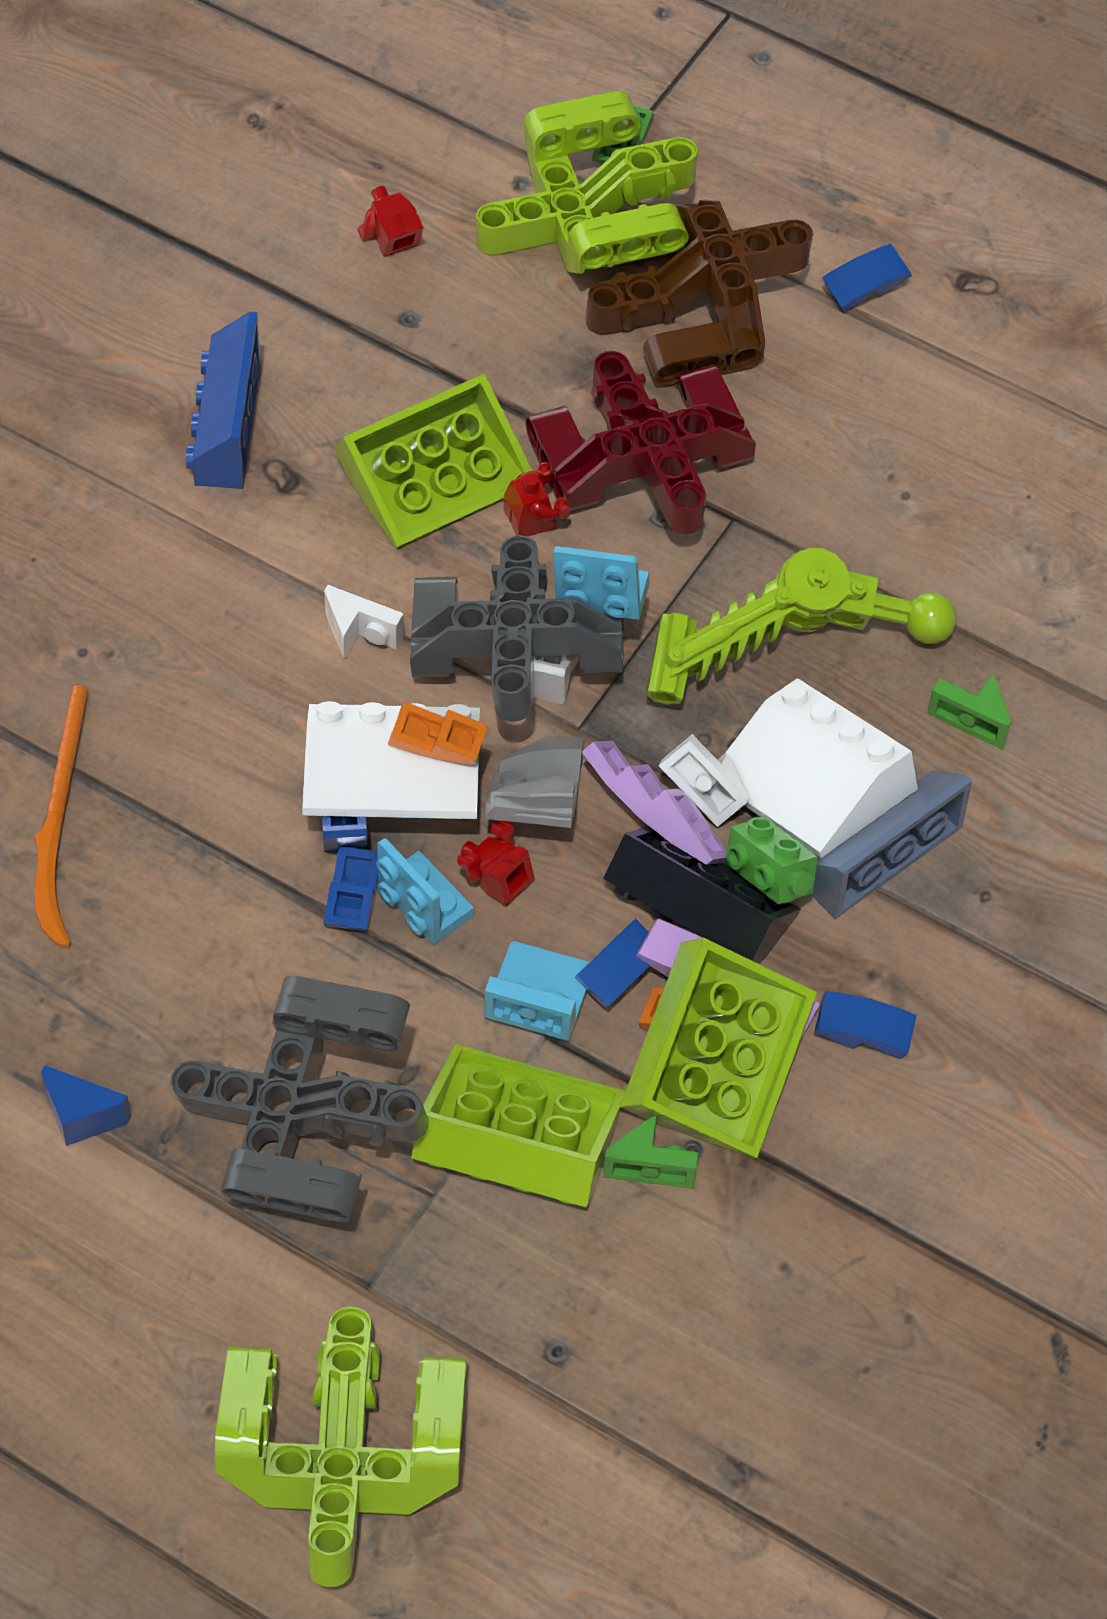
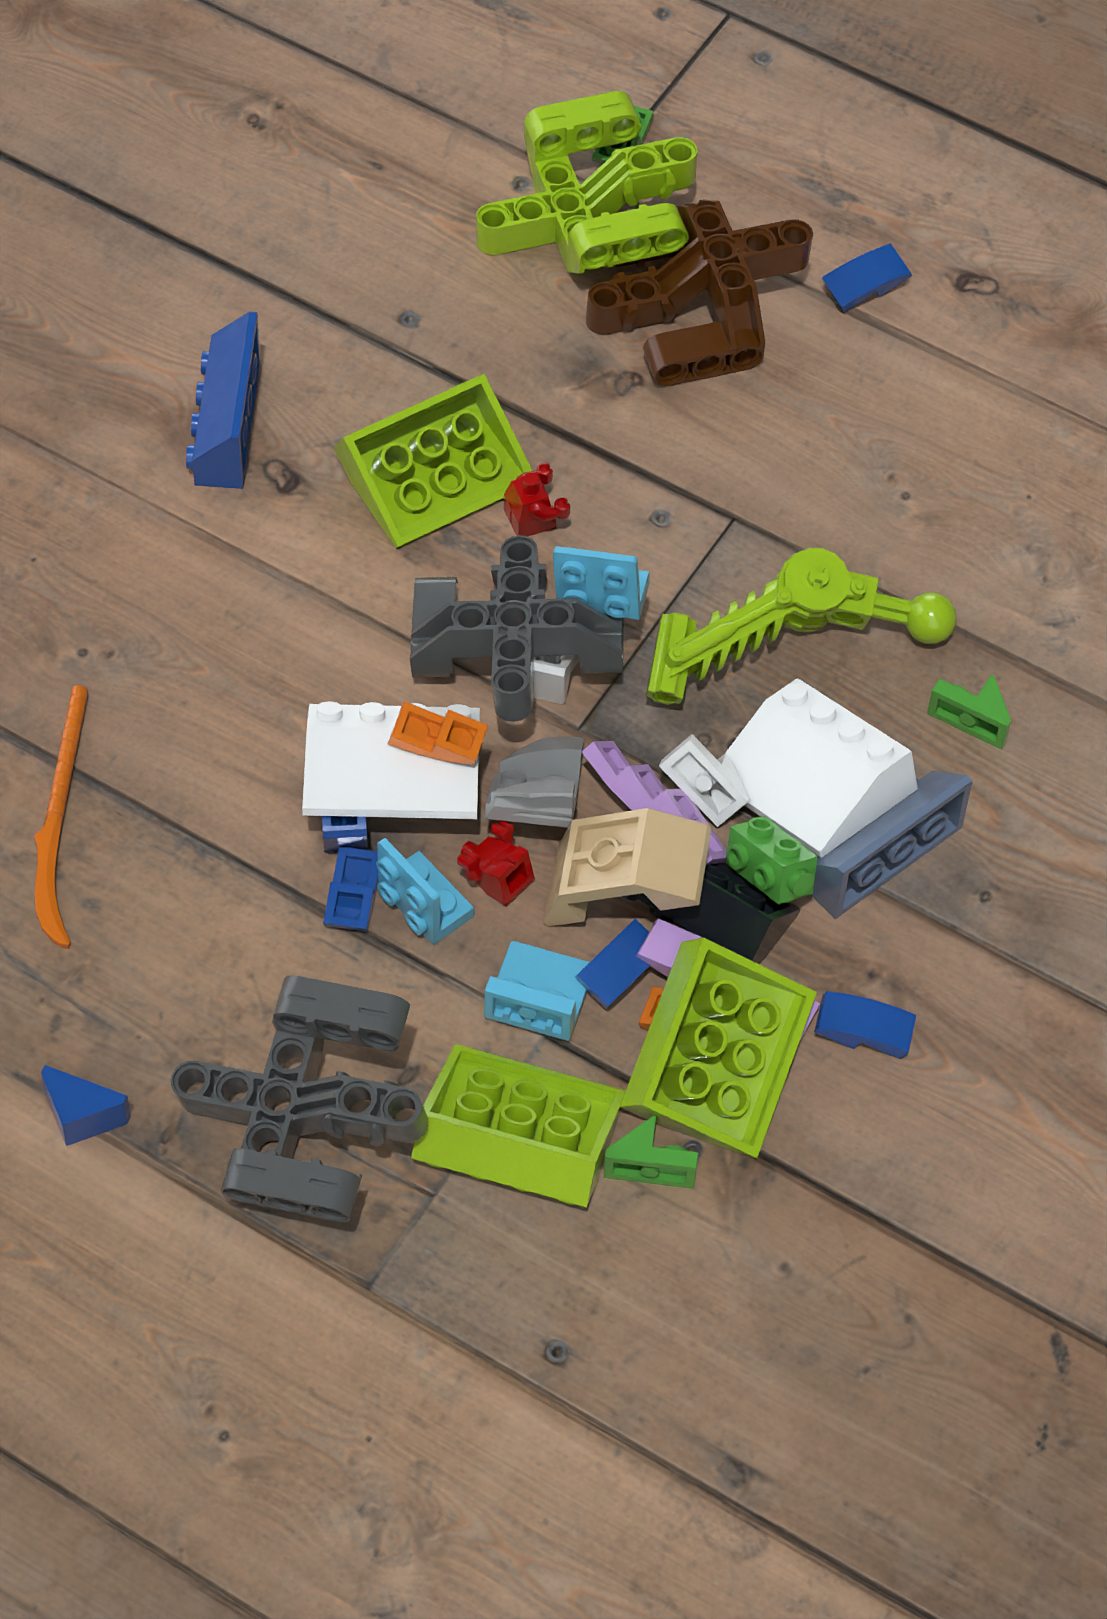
lime piece [215,1307,467,1587] -> none
white slope [324,585,404,658] -> none
red piece [357,186,424,257] -> none
dark red piece [525,351,756,534] -> none
none -> tan slope [543,808,712,927]

